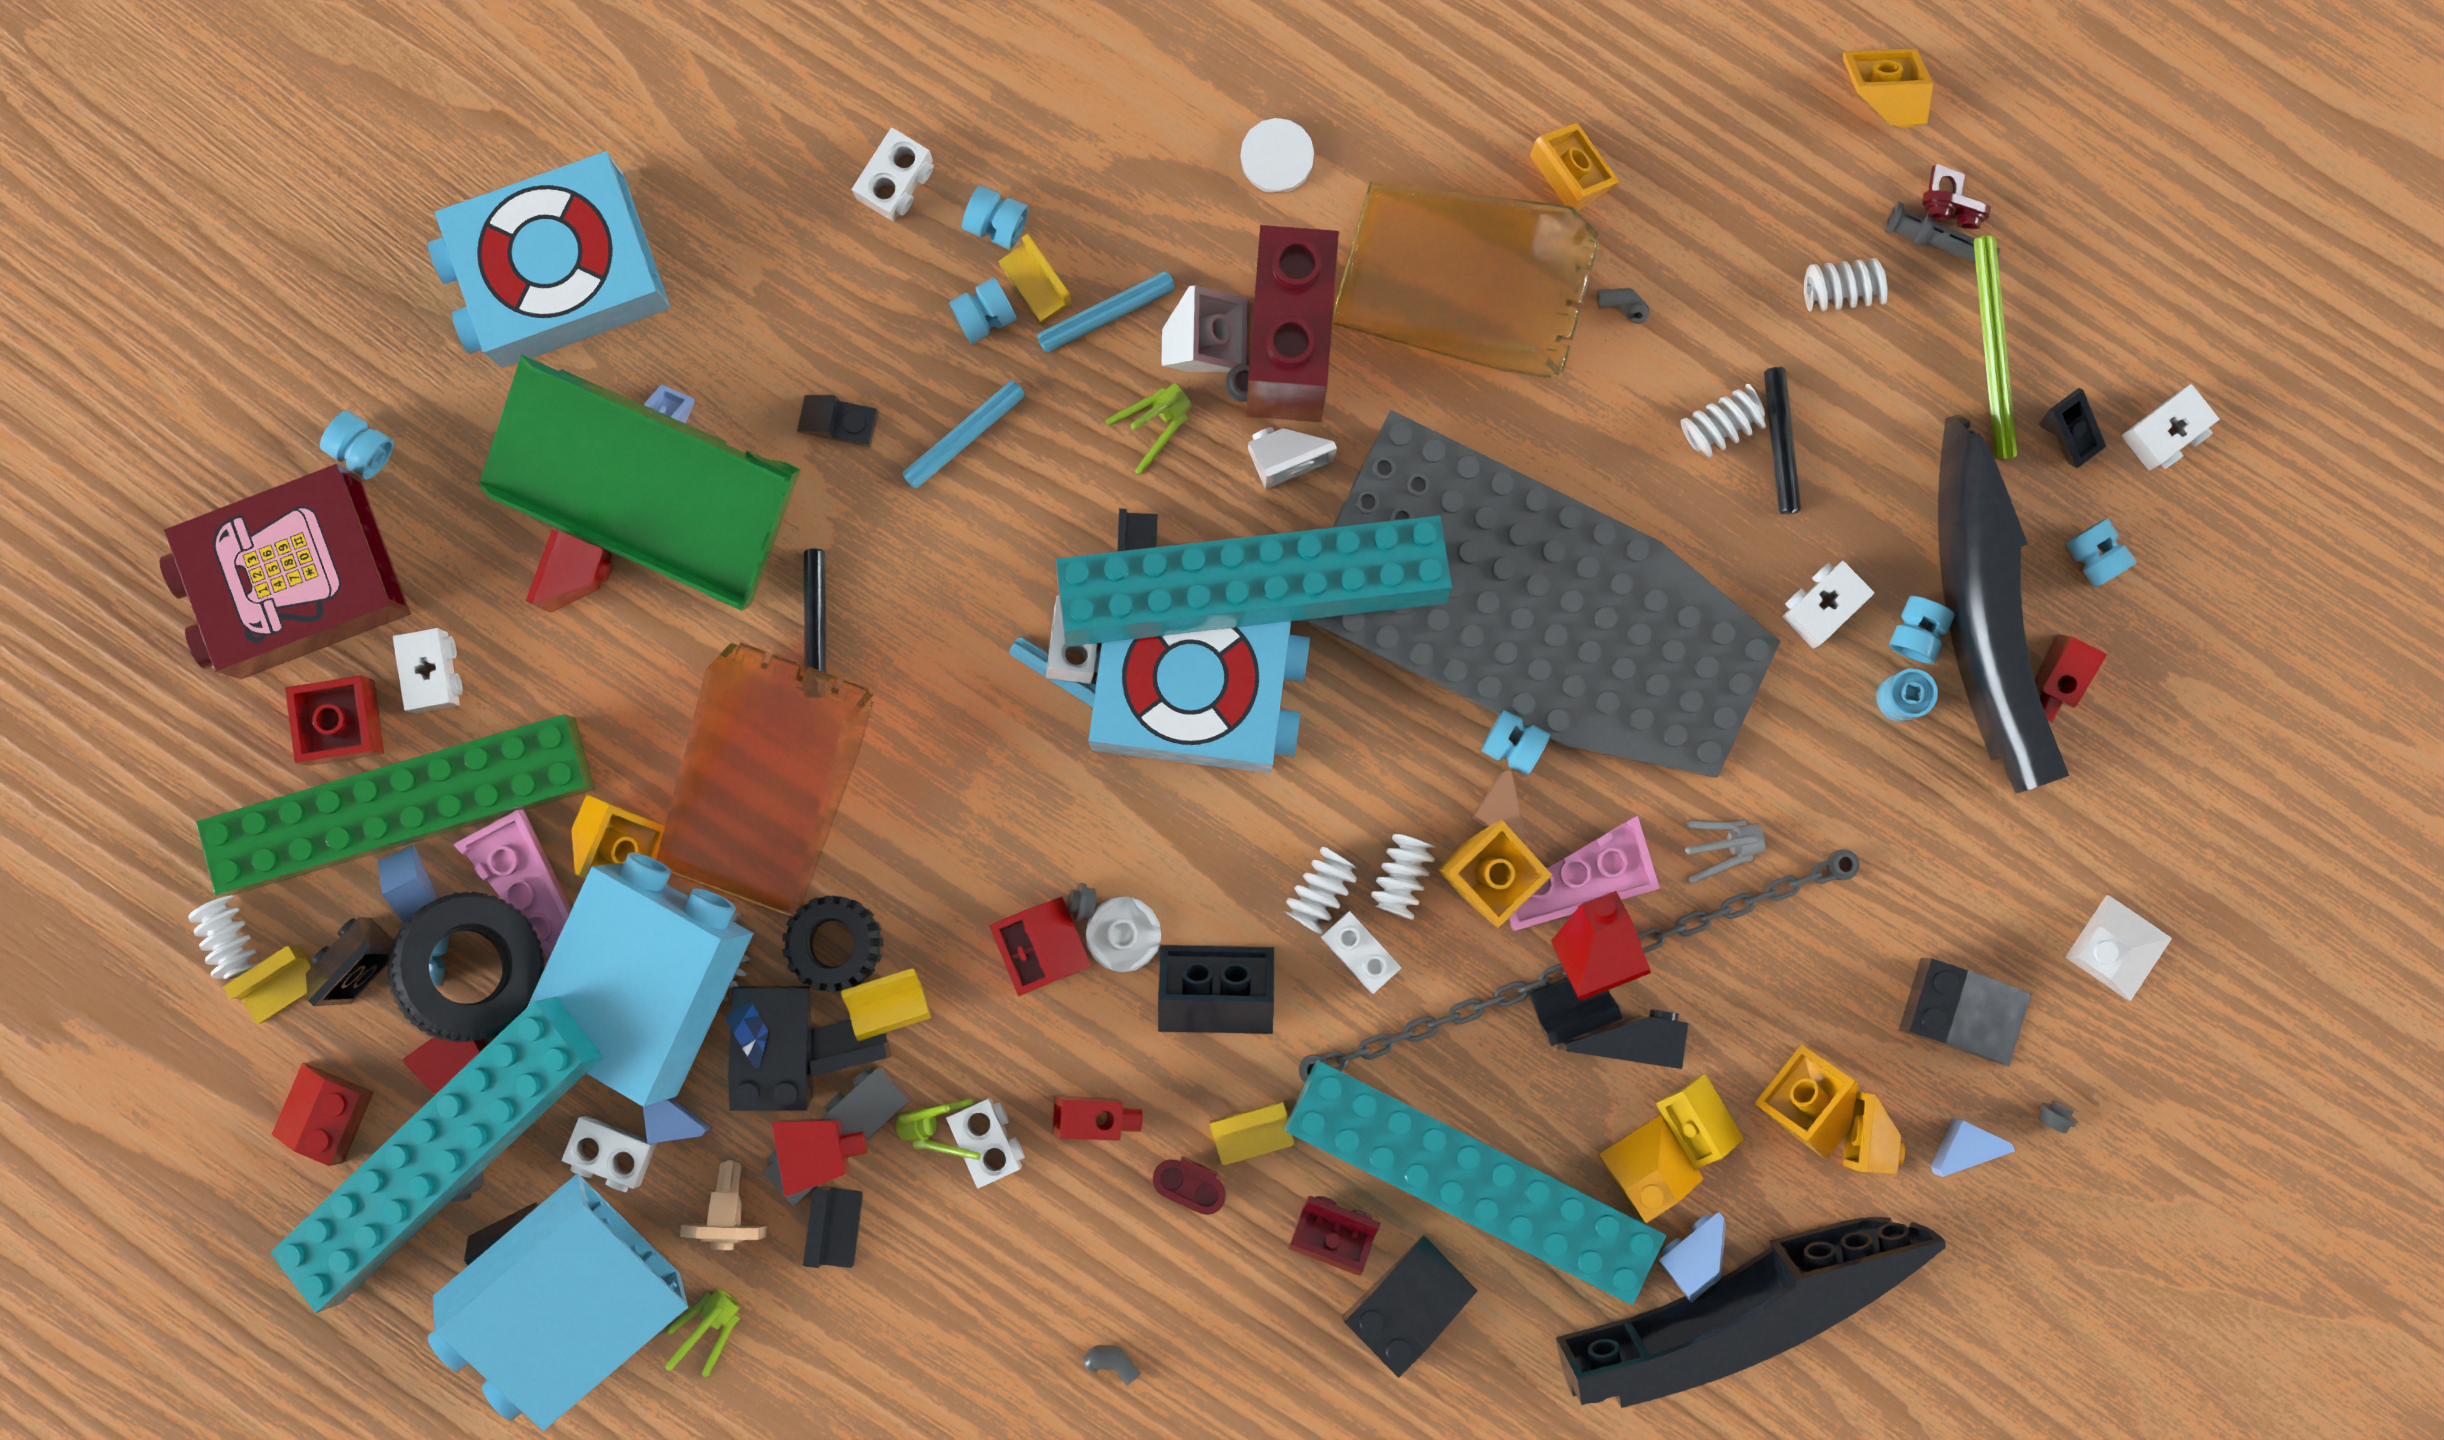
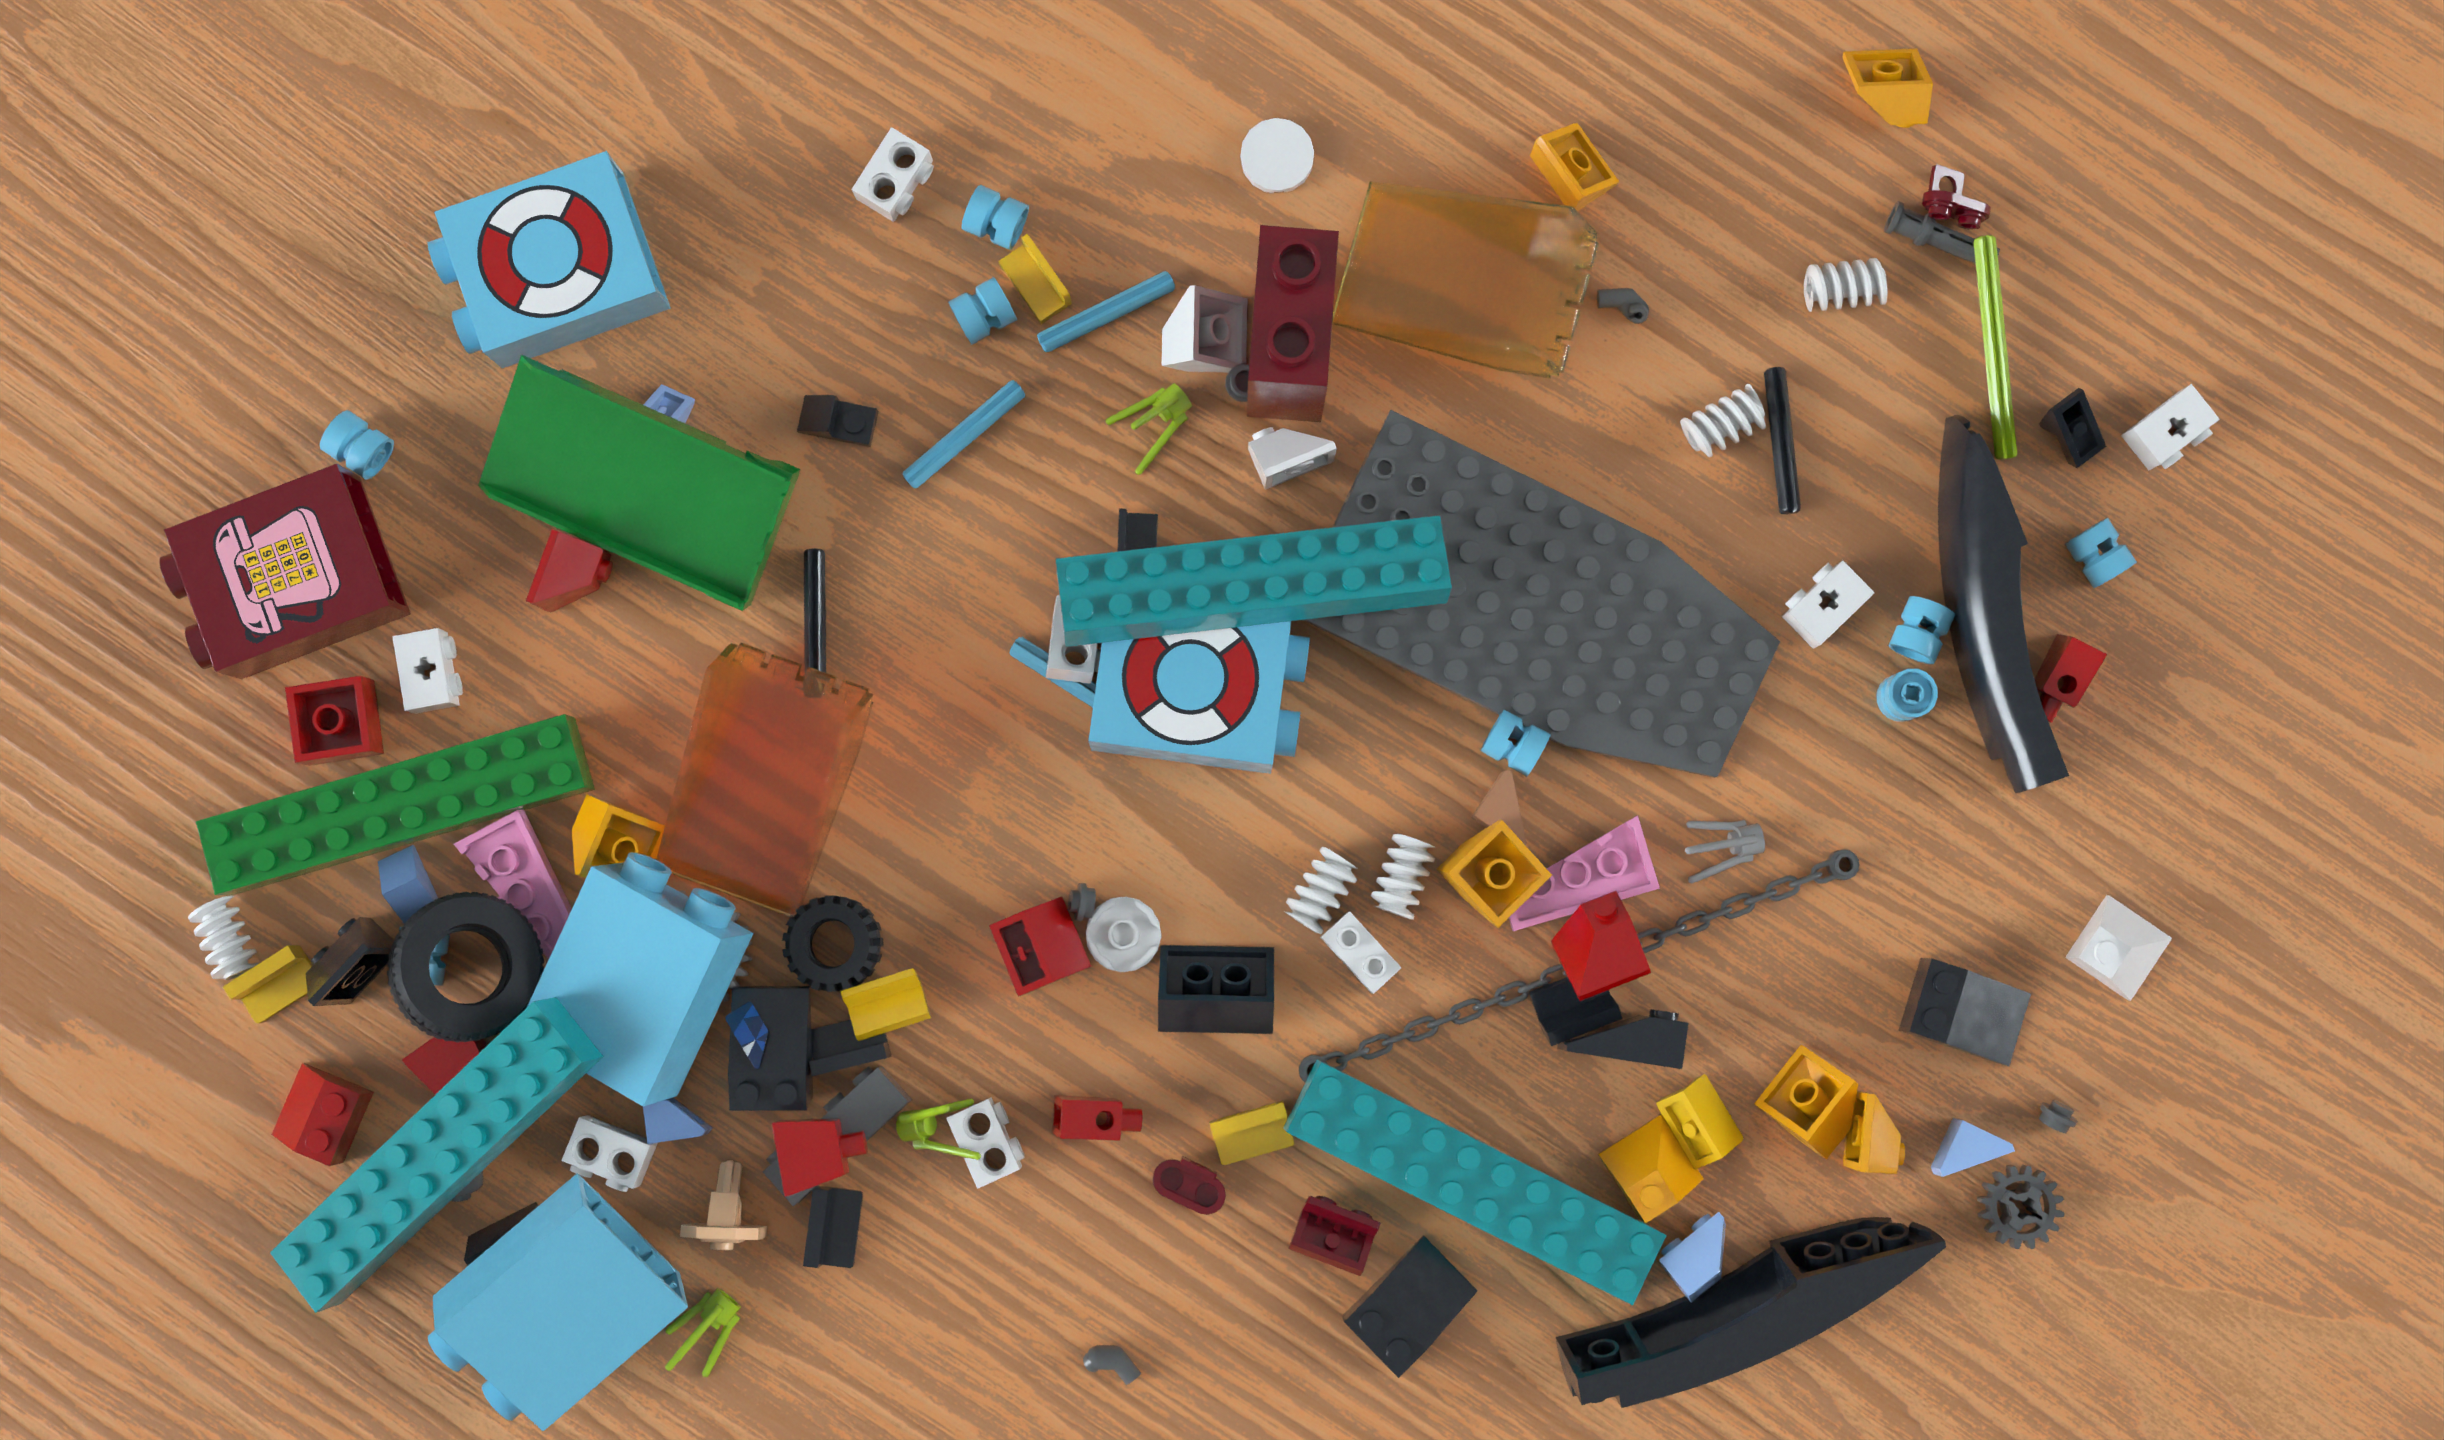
none -> dark grey gear [1977,1164,2064,1249]

